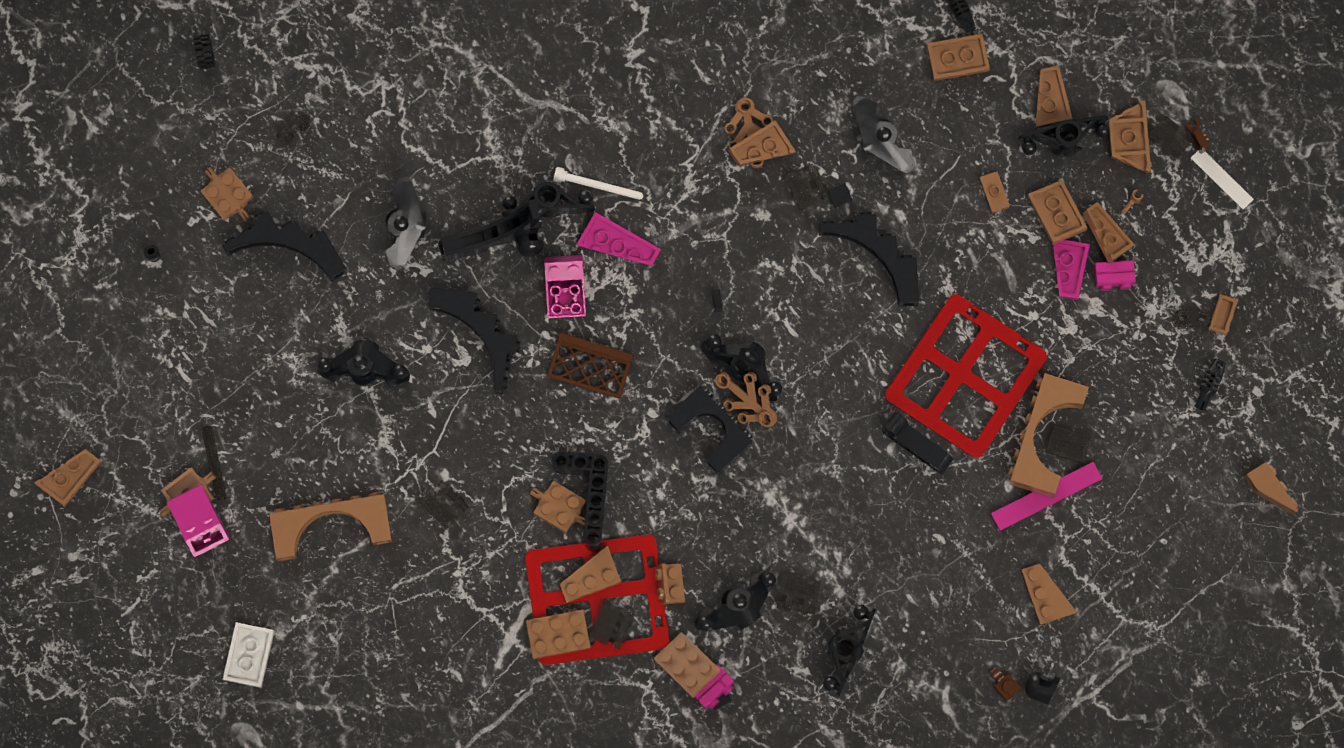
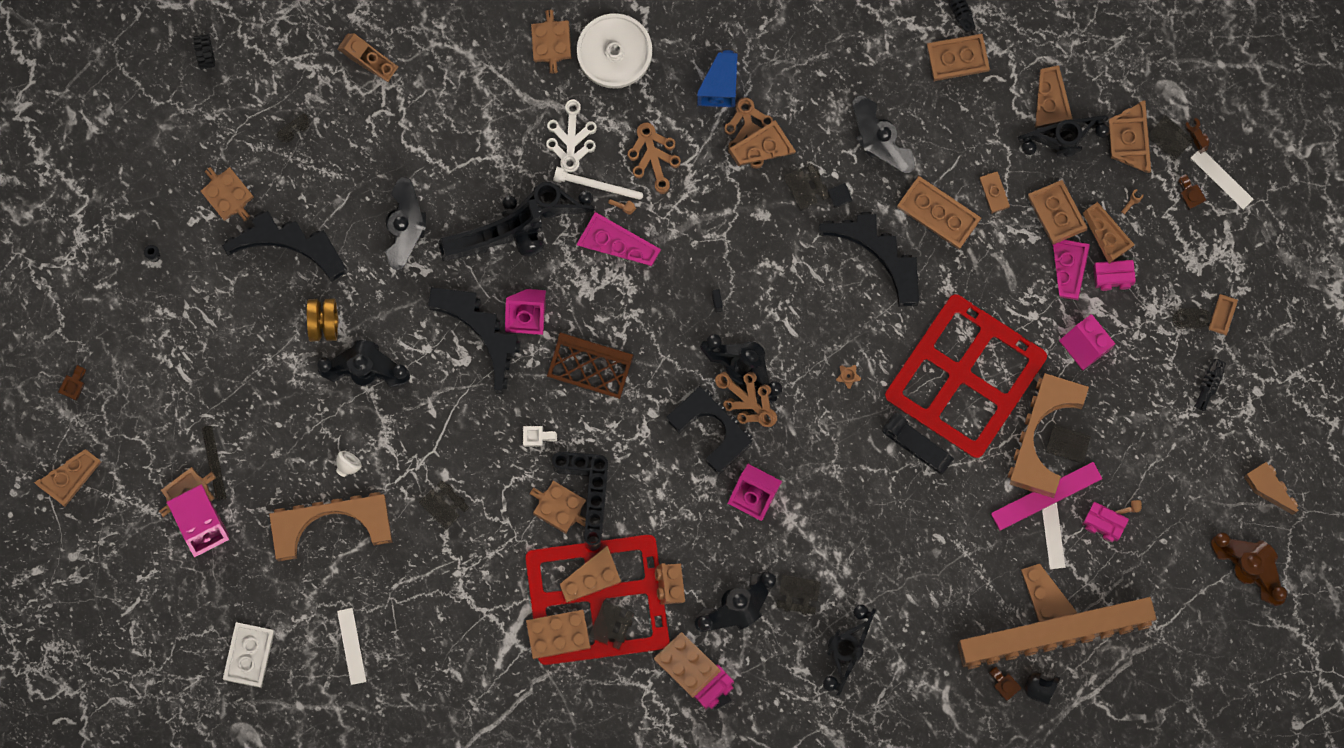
dark pink slope [544,255,586,318] -> none
none -> reddish brown plate [58,365,86,401]
none -> pearl gold wheel [307,299,339,342]
none -> white brick [336,451,362,477]
none -> medium nougat slope [337,33,398,82]
none -> white sticker [337,608,366,685]
none -> dark pink slope [505,289,546,335]
none -> white plate [523,426,557,447]
none -> medium nougat plate [531,10,572,74]
none -> white plant [546,99,597,173]
none -> white dish [577,14,652,88]
none -> medium nougat hand [609,199,636,215]
none -> medium nougat plant [628,123,681,194]
none -> blue slope [697,50,738,108]
none -> dark pink slope [728,464,782,521]
none -> medium nougat plate [836,365,861,389]
none -> medium nougat plate [897,176,981,250]
none -> medium nougat brick [957,597,1157,670]
none -> white sticker [1042,503,1065,569]
none -> dark pink slope [1059,314,1115,371]
none -> dark pink brick [1083,502,1129,542]
none -> medium nougat hand [1115,500,1142,515]
none -> reddish brown plate [1178,174,1206,210]
none -> reddish brown piece [1211,532,1287,606]

